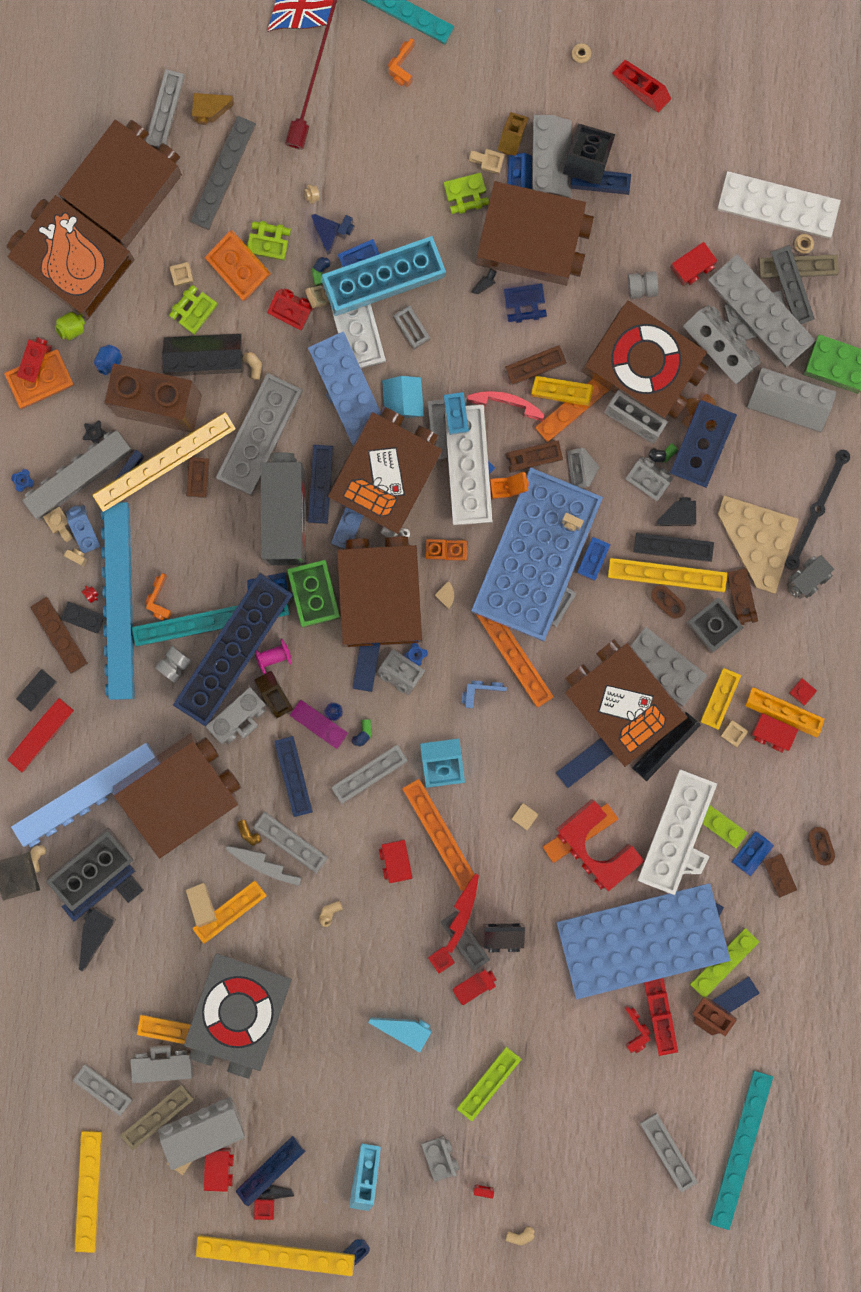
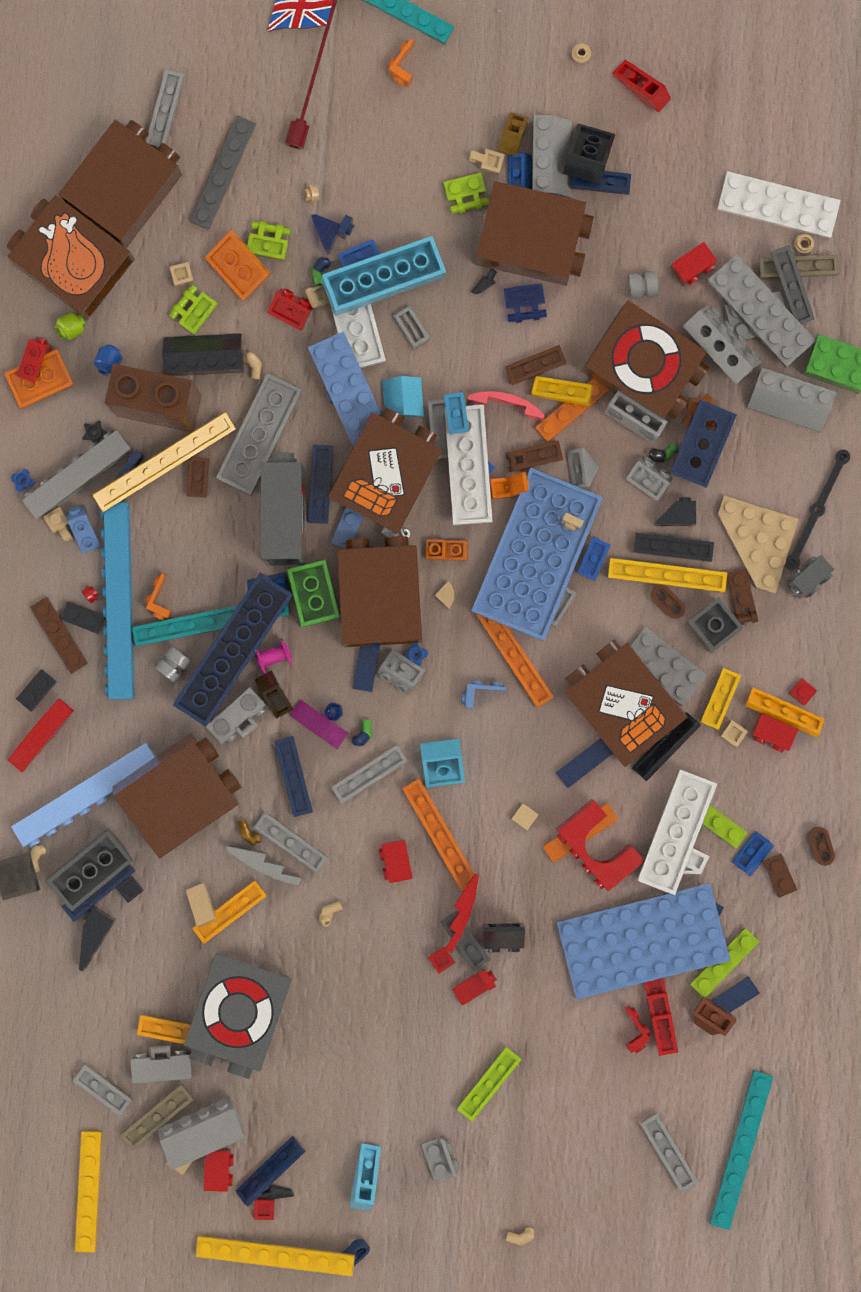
tan plate [64,548,87,566] -> none
pearl gold slope [192,93,234,125] -> none
medium azure slope [368,1017,432,1053] -> none
red tile [473,1184,494,1199] -> none

